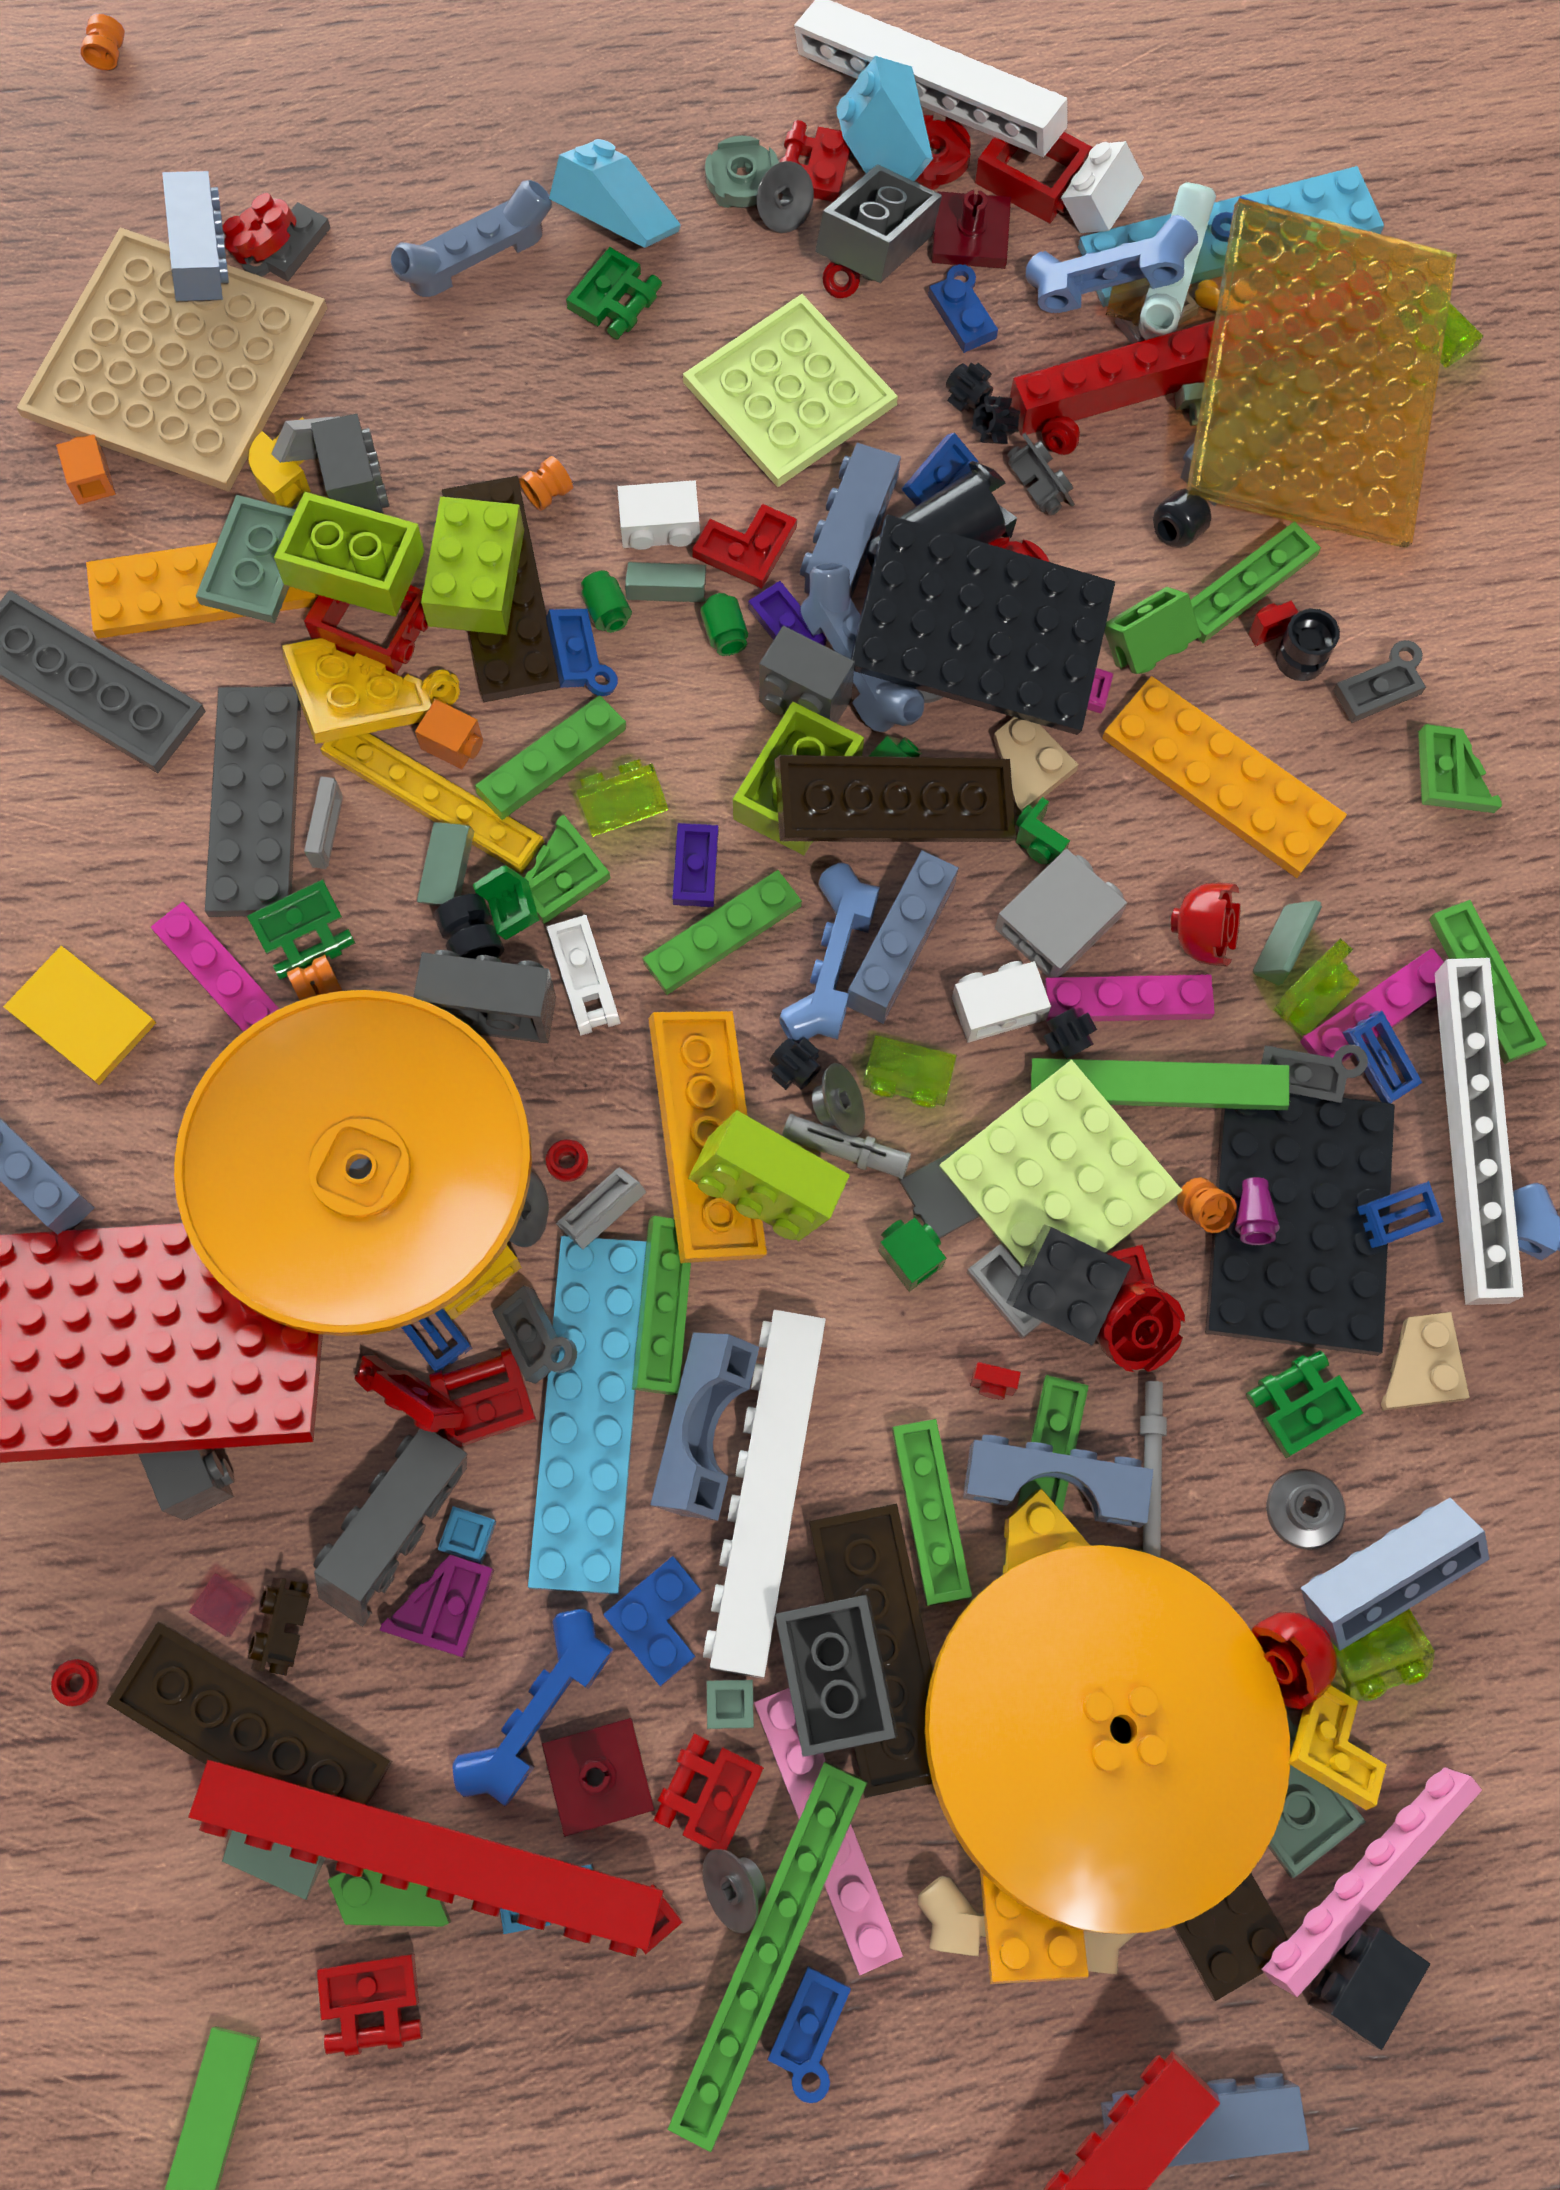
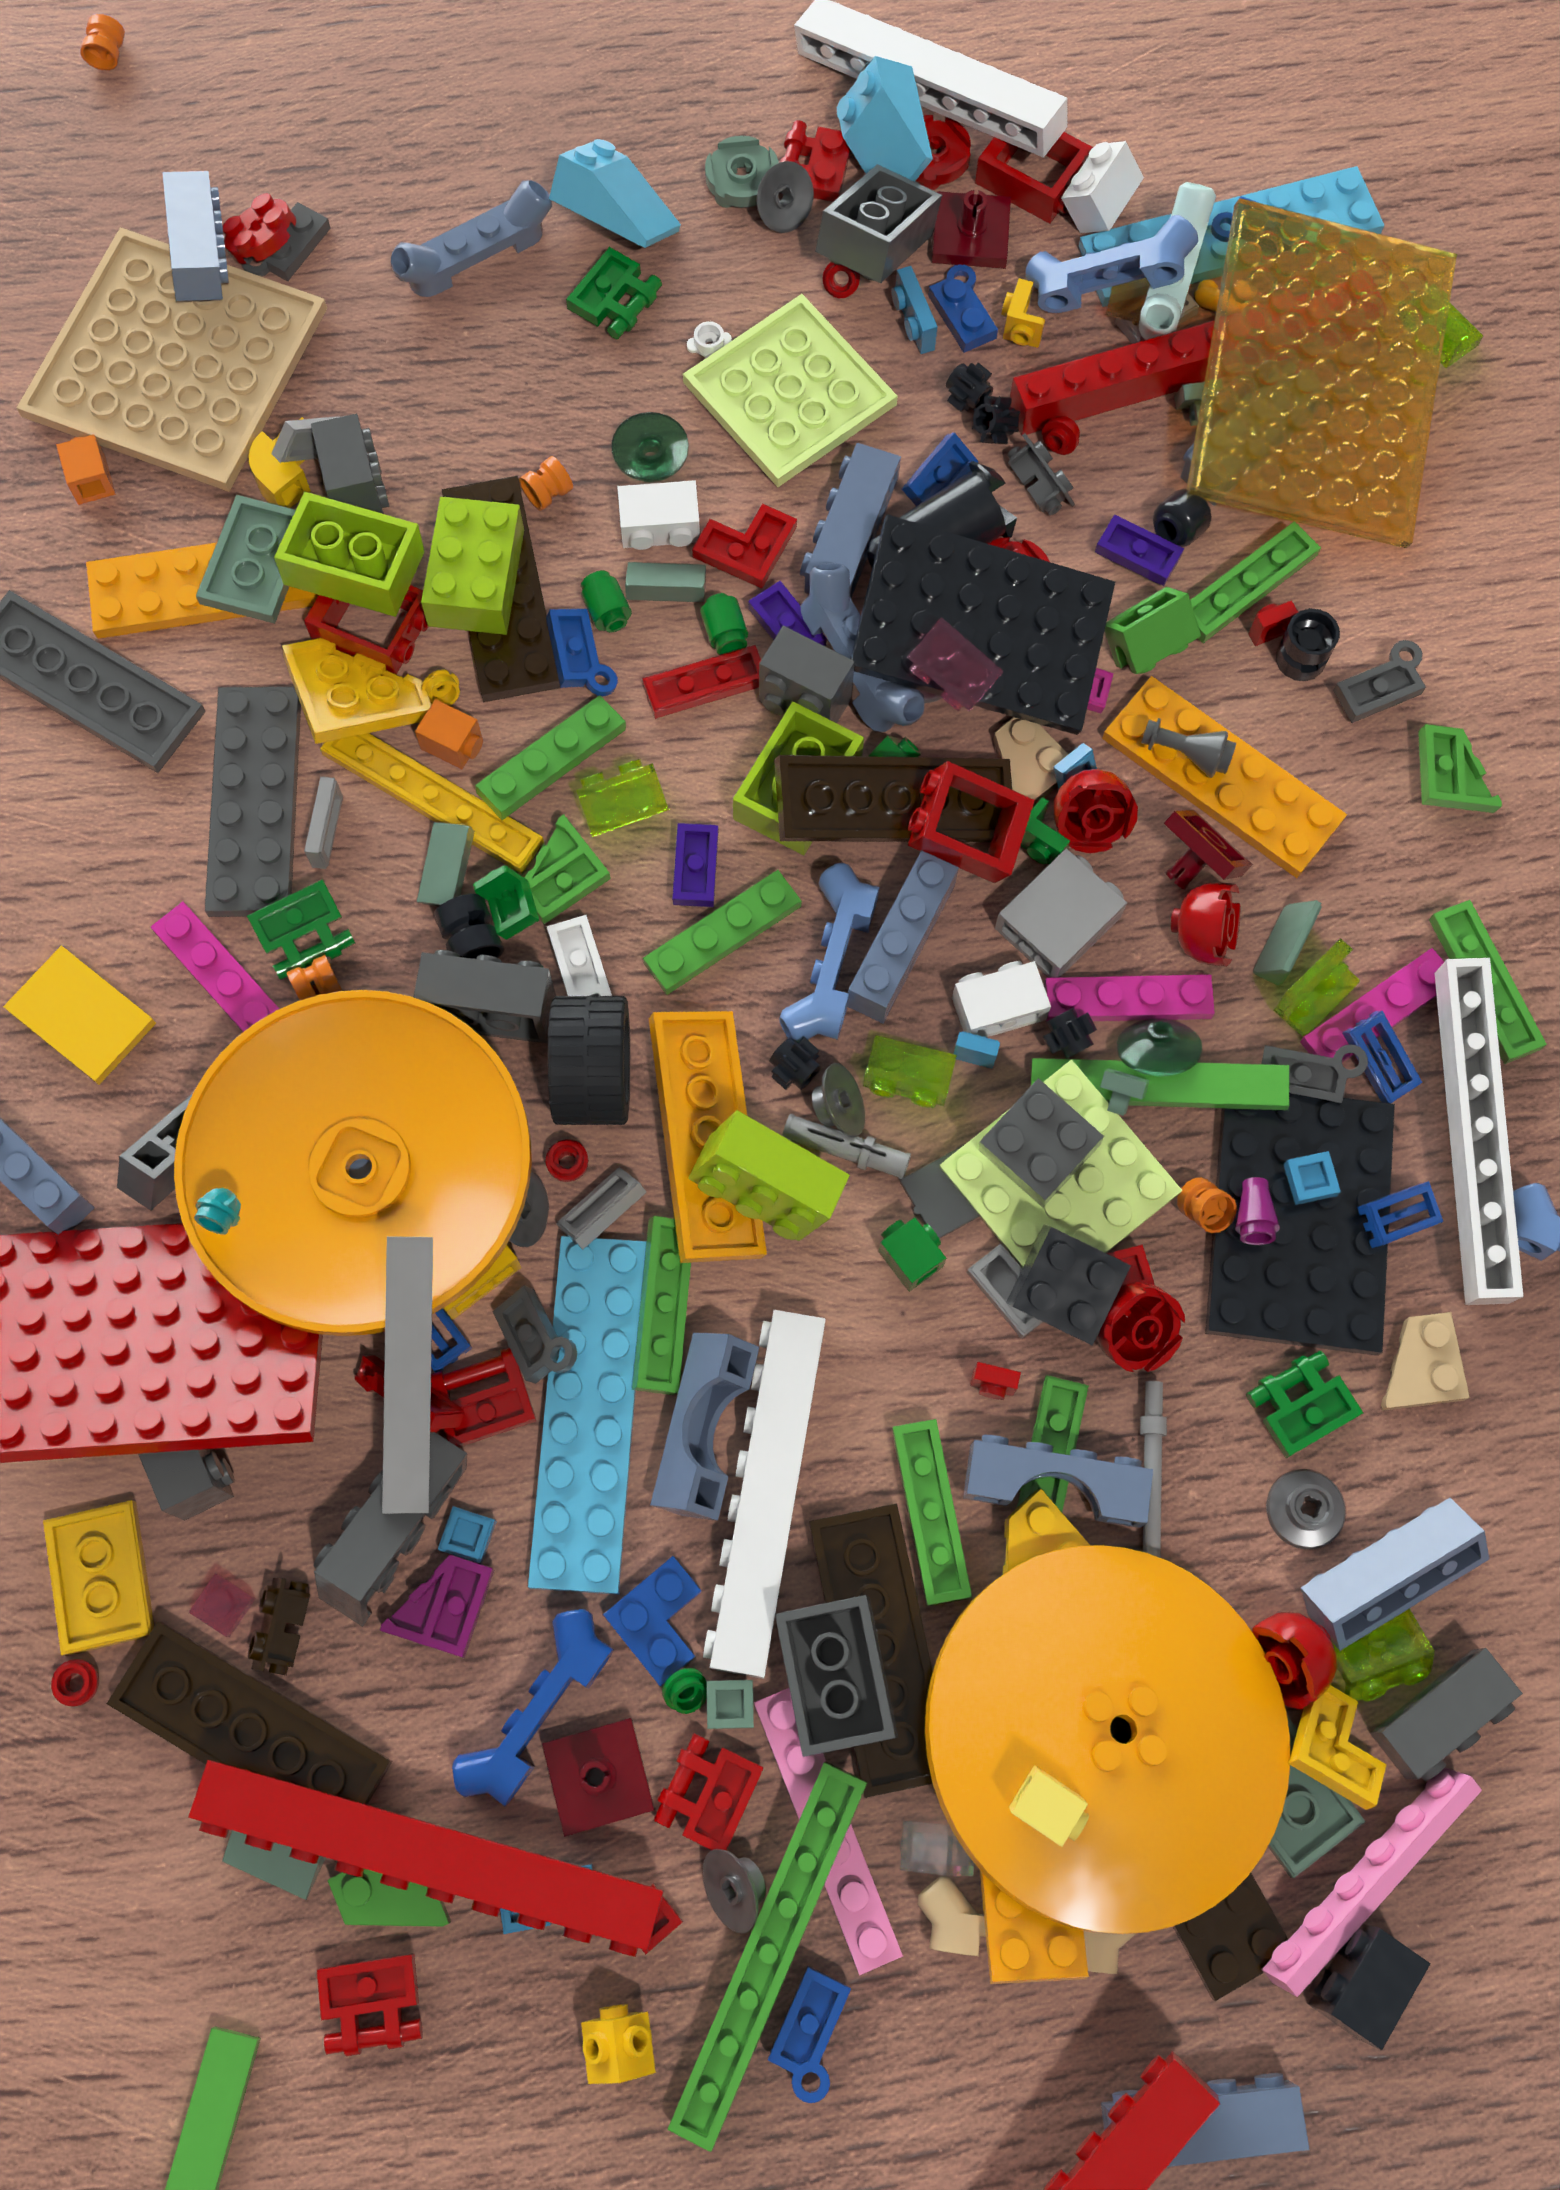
none -> yellow tile [43,1500,155,1656]
none -> dark grey slope [117,1093,193,1211]
none -> teal plate [194,1188,241,1235]
none -> light grey tile [382,1236,433,1514]
none -> black tyre [548,996,630,1125]
none -> yellow brick [581,2004,656,2084]
none -> clear green dish [611,412,689,482]
none -> red tile [642,645,761,719]
none -> green plate [662,1668,707,1714]
none -> white plate [687,322,732,359]
none -> dark azure plate [891,266,938,354]
none -> clear brick [900,1821,974,1876]
none -> clear pink bracket [907,617,1004,711]
none -> red window [908,761,1035,883]
none -> dark azure tile [952,1031,1000,1069]
none -> dark grey brick [979,1078,1104,1208]
none -> yellow bracket [1001,278,1045,348]
none -> light yellow brick [1009,1765,1089,1847]
none -> dark azure tile [1053,743,1097,789]
none -> red cylinder [1054,769,1138,854]
none -> dark purple plate [1095,514,1184,587]
none -> sand green tile [1100,1068,1150,1116]
none -> clear green dish [1117,1019,1202,1076]
none -> dark grey piece [1141,718,1236,778]
none -> dark red tile [1164,810,1253,890]
none -> dark azure plate [1283,1151,1341,1205]
none -> dark grey brick [1370,1648,1523,1781]

